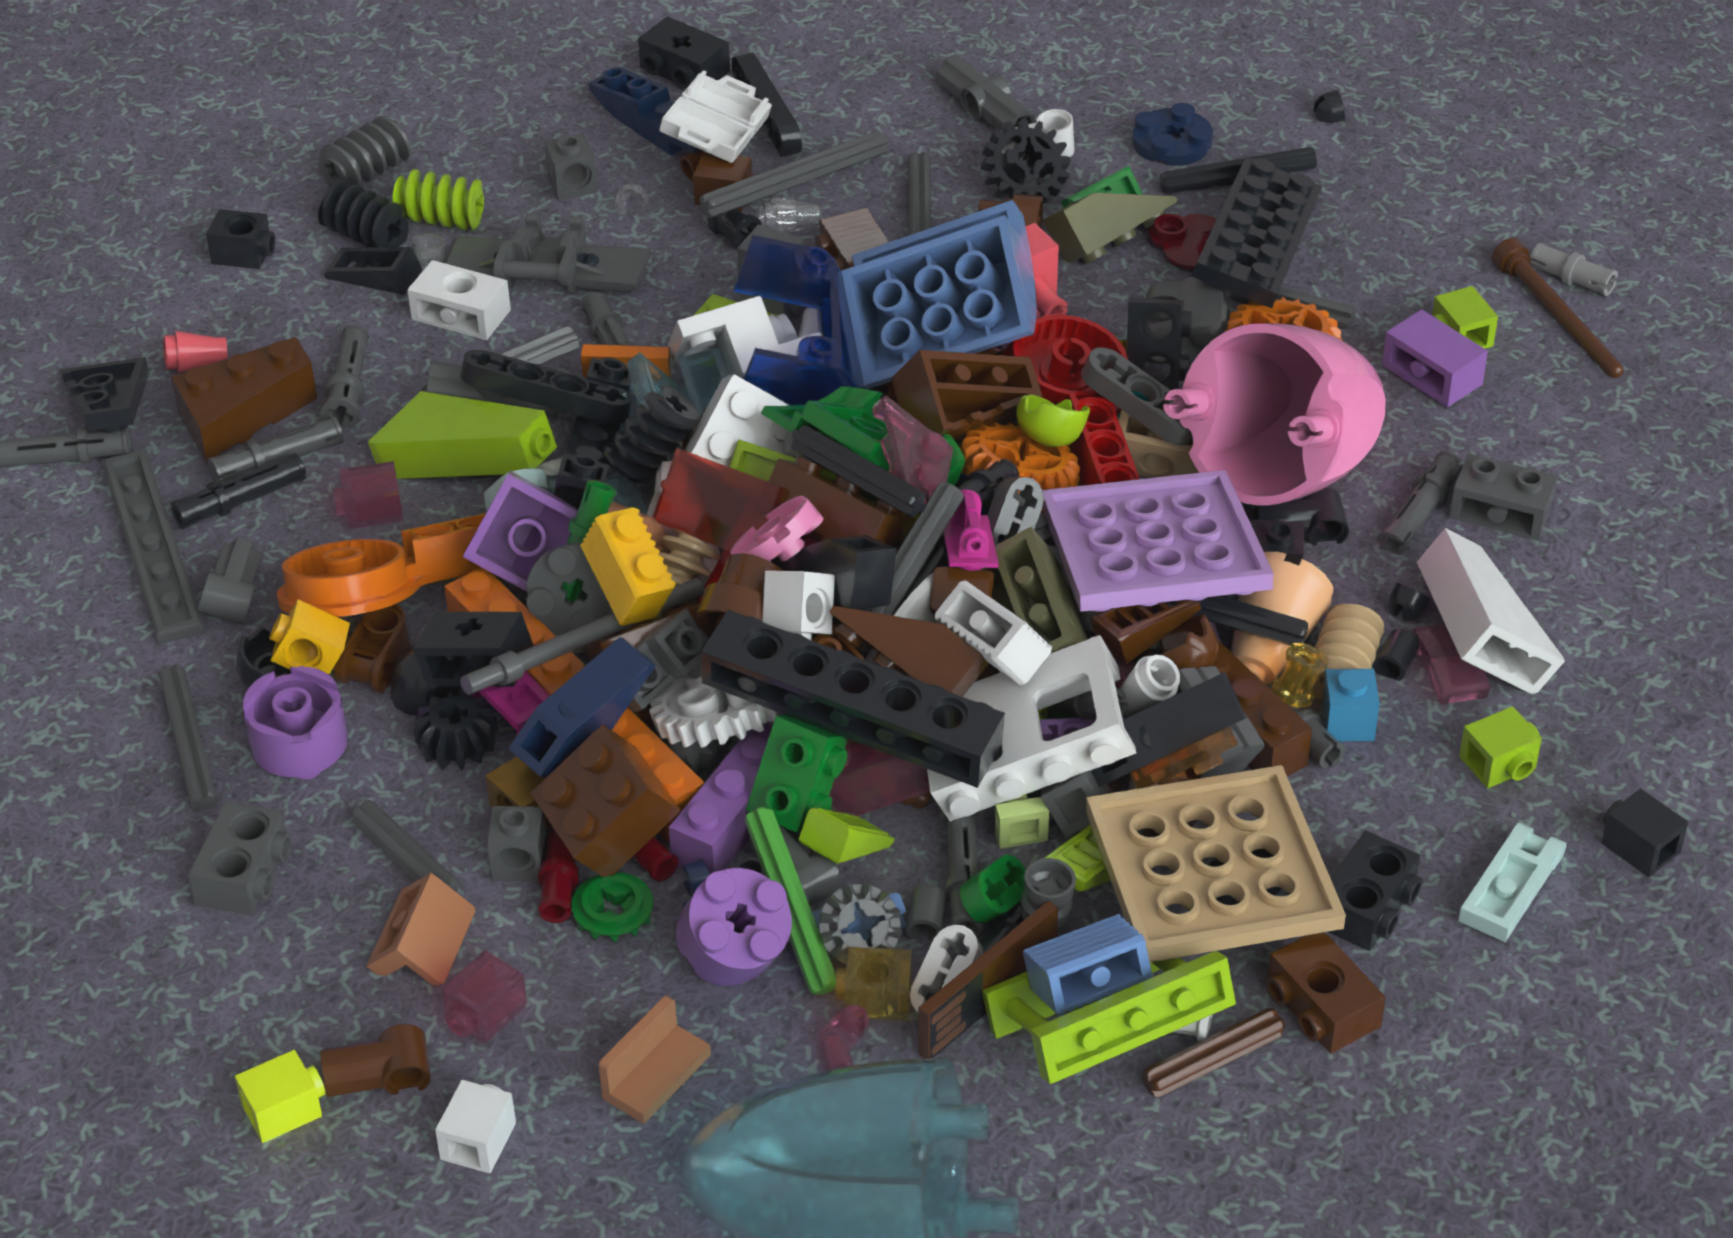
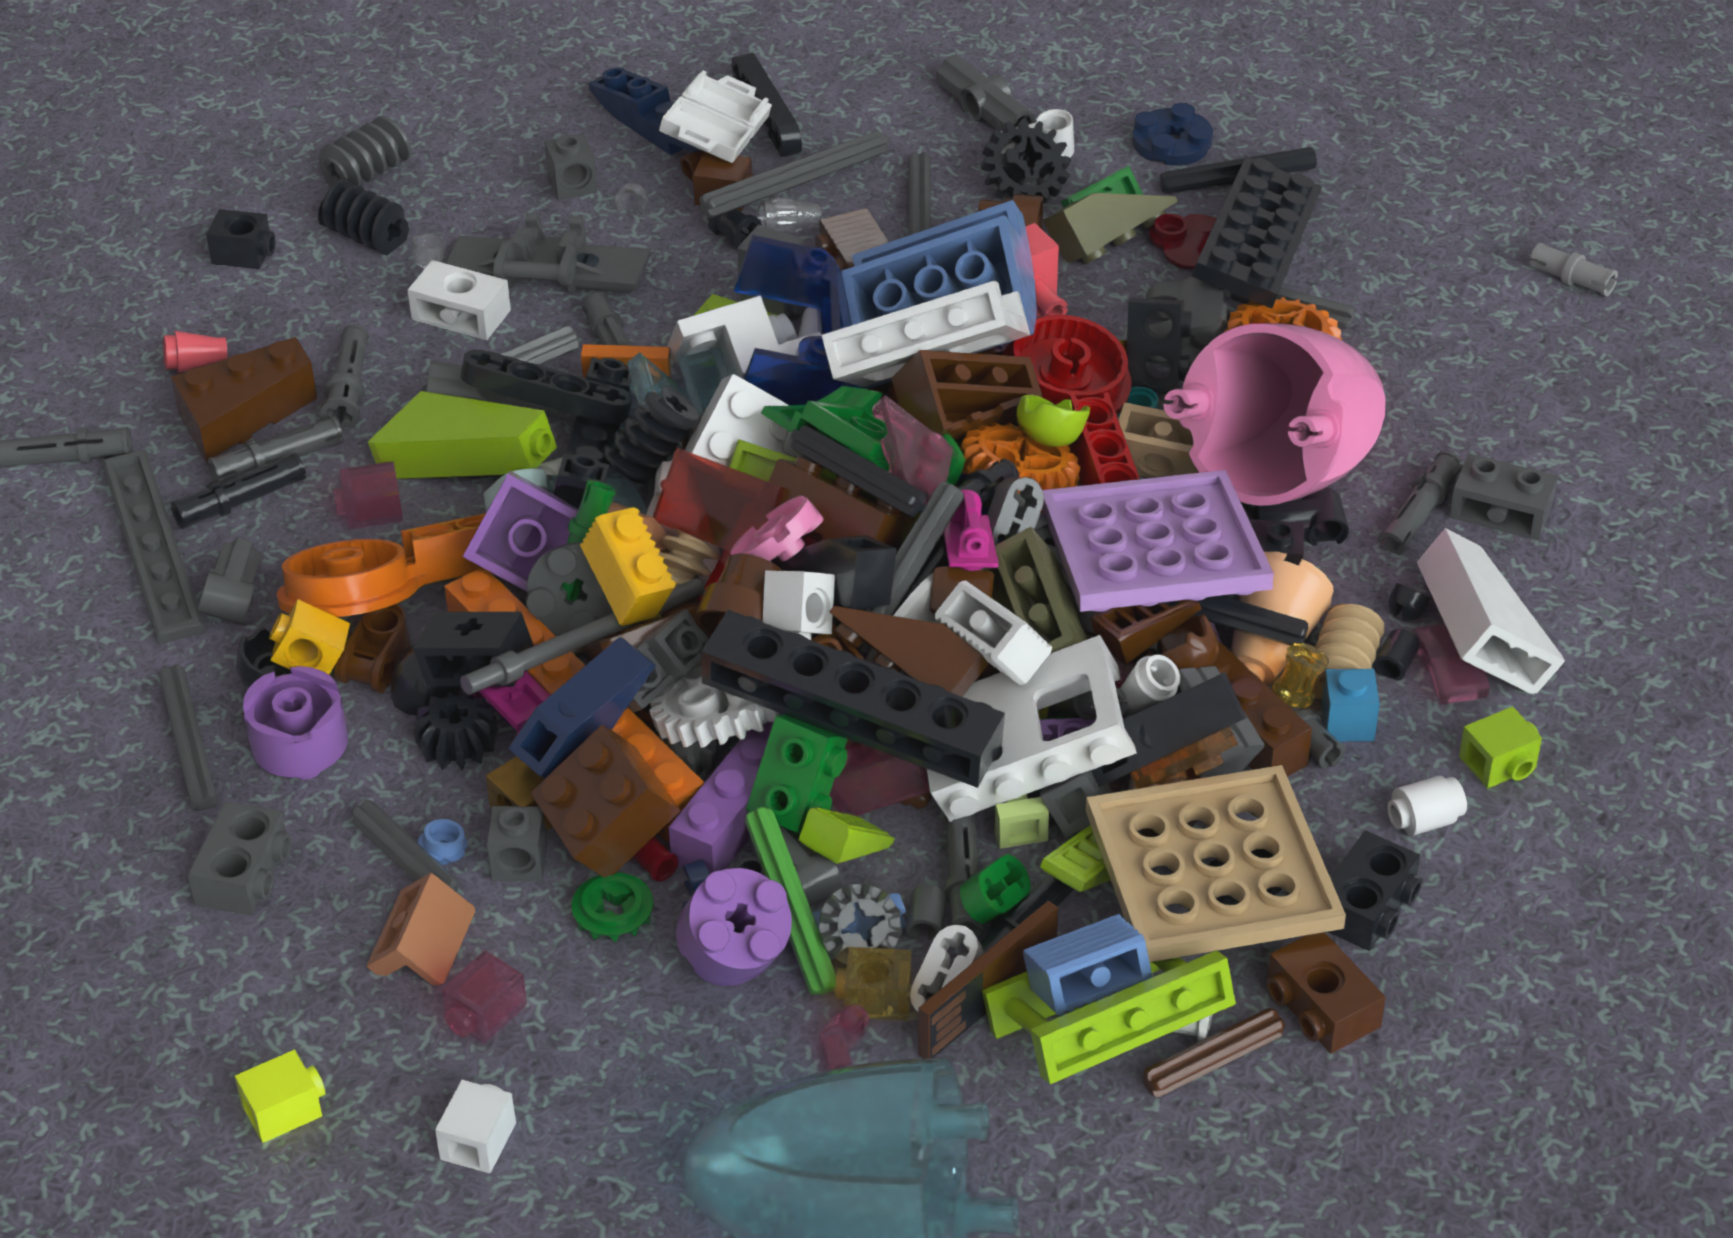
black wing [60,357,149,433] -> none
reddish brown piece [320,1024,431,1097] -> none
black slope [324,247,422,295] -> none
lime piece [392,169,484,230] -> none
dark red pin [538,829,579,923] -> none
nougat panel [599,995,711,1124] -> none
black brick [638,16,730,88] -> none
dark grey wheel [1020,858,1076,929] -> none
dark grey beam [1081,347,1193,445] -> none
black hinge [1313,90,1345,123] -> none
medium lavender brick [1382,309,1488,408] -> none
lime brick [1431,286,1498,349] -> none
light aqua plate [1458,822,1567,942] -> none
reddish brown piece [1491,237,1624,378] -> none
black brick [1601,788,1688,878] -> none
none -> medium blue plate [418,819,468,865]
none -> white window [822,281,1031,387]
none -> white brick [1387,775,1467,836]

